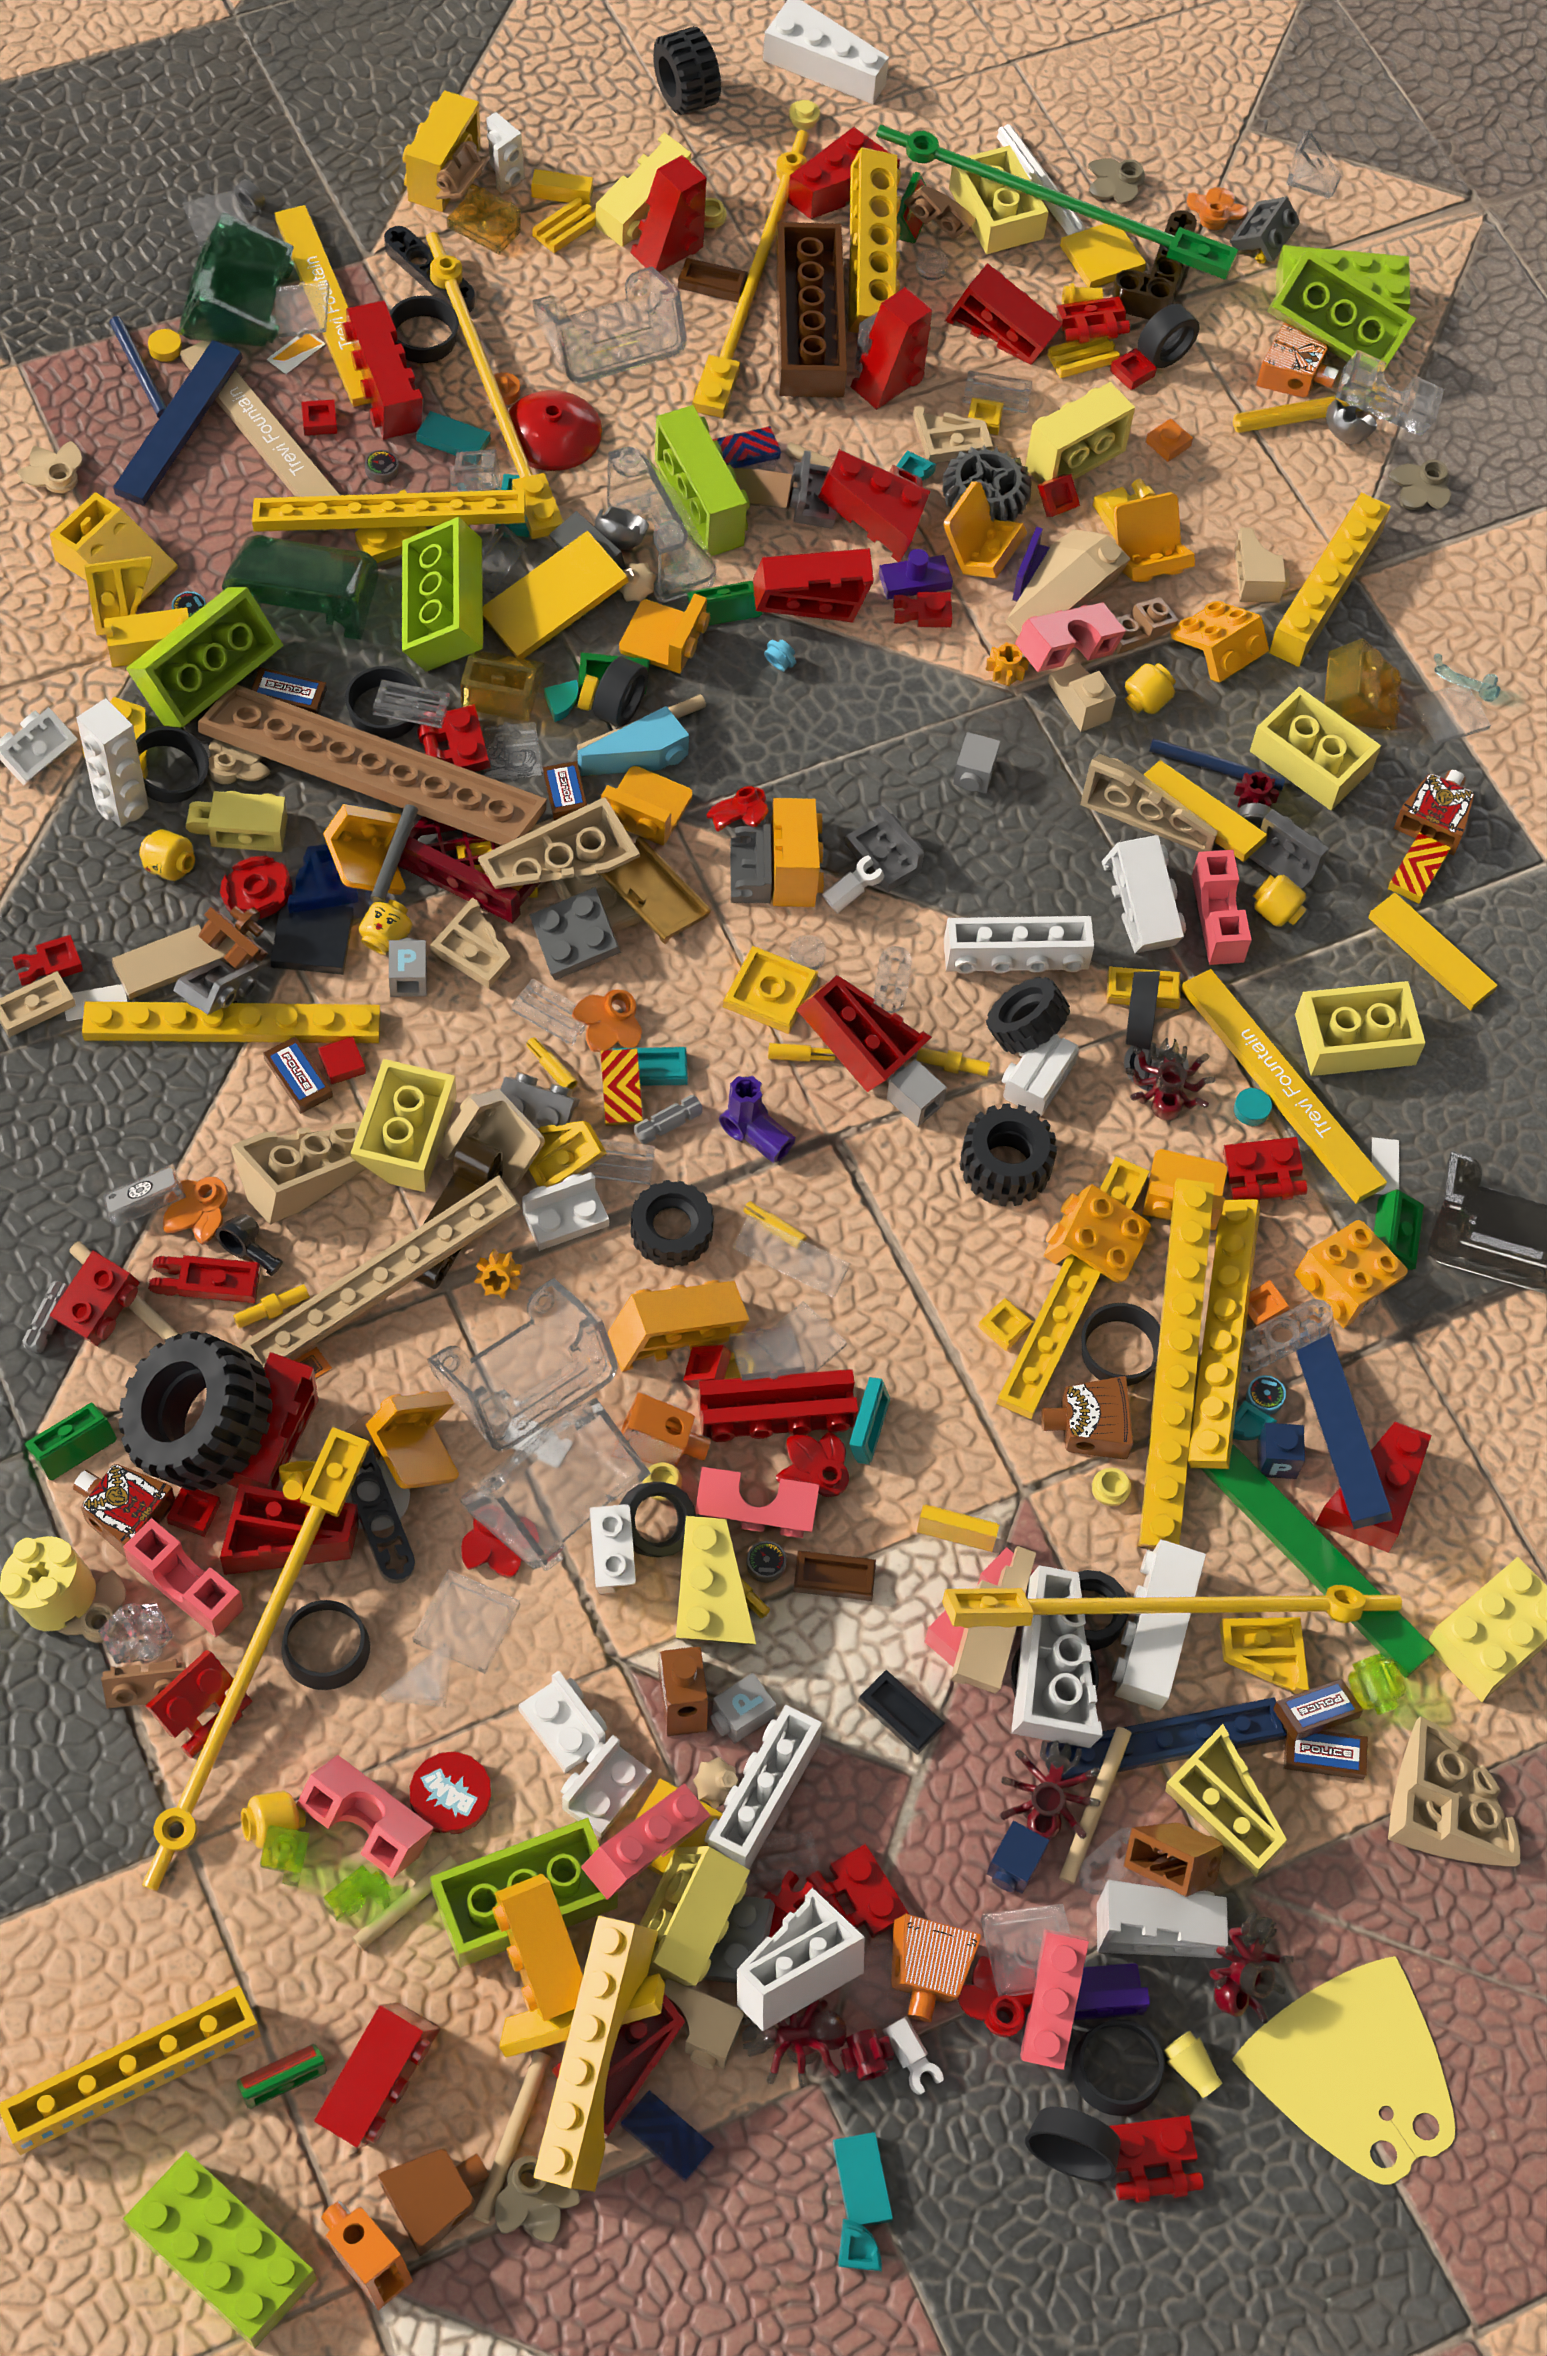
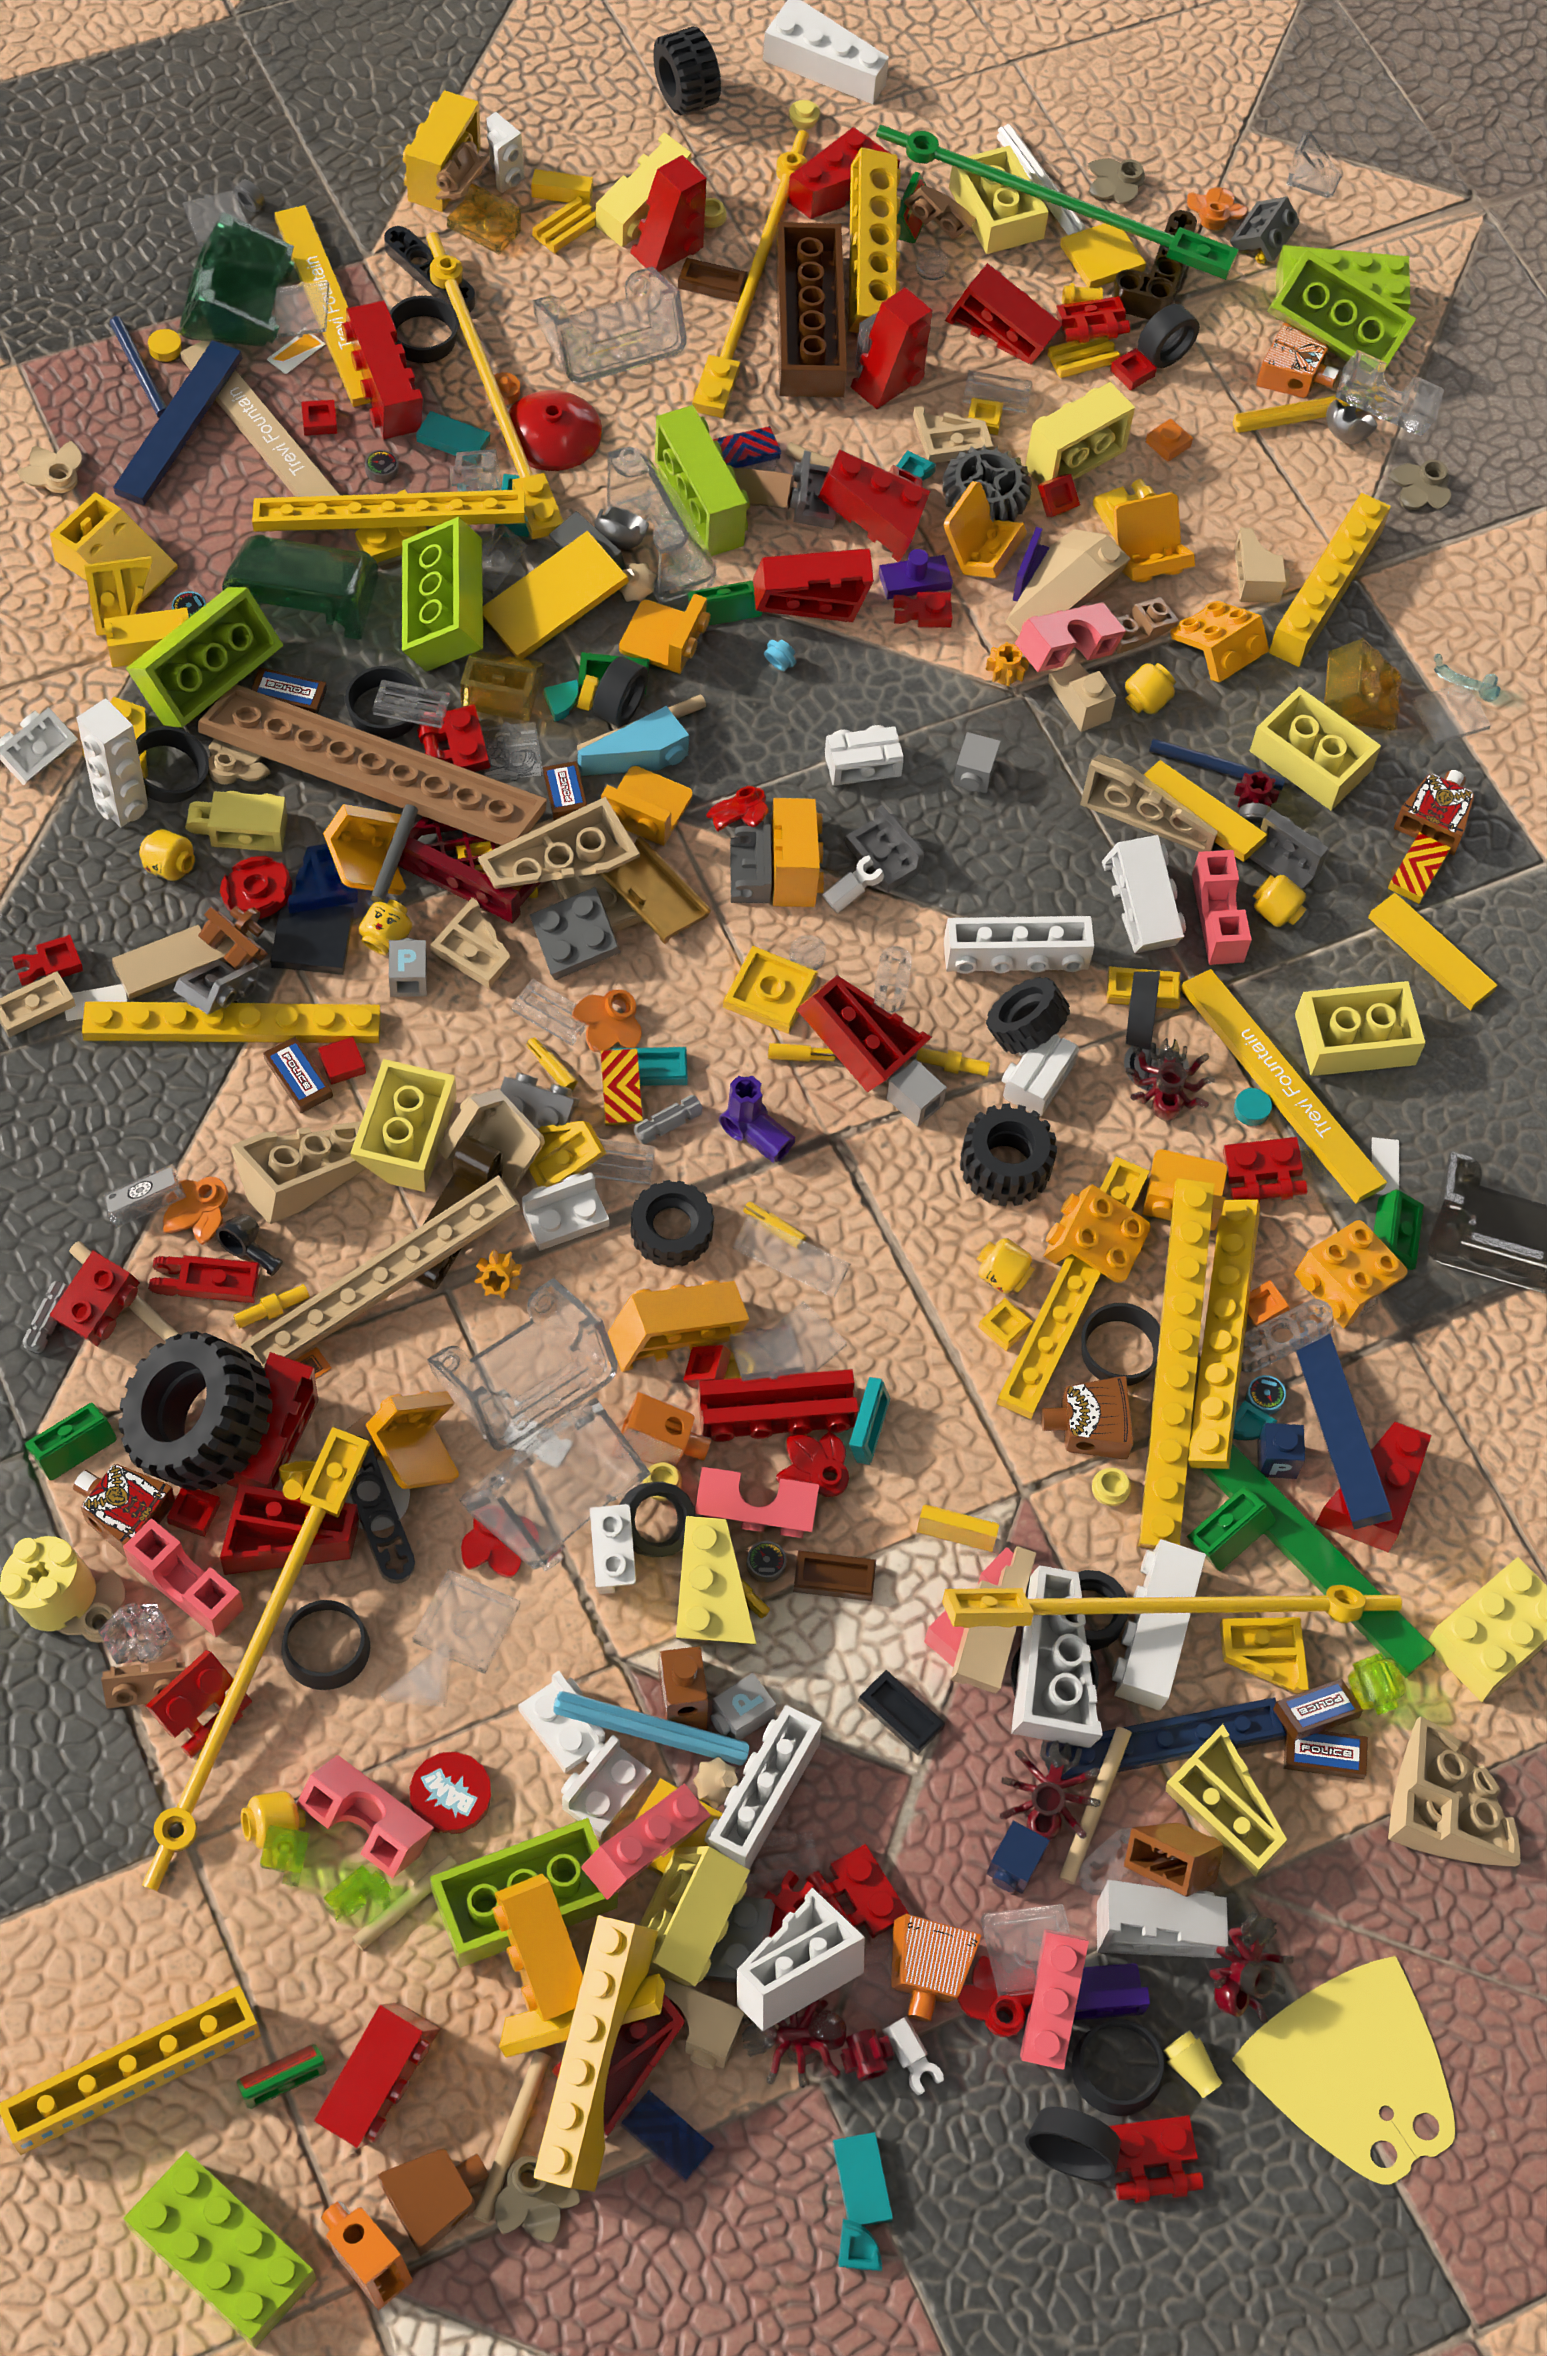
none -> medium azure axle [553,1691,749,1766]
none -> white brick [825,725,904,786]
none -> yellow head [977,1238,1035,1294]
none -> green slope [1186,1486,1276,1571]

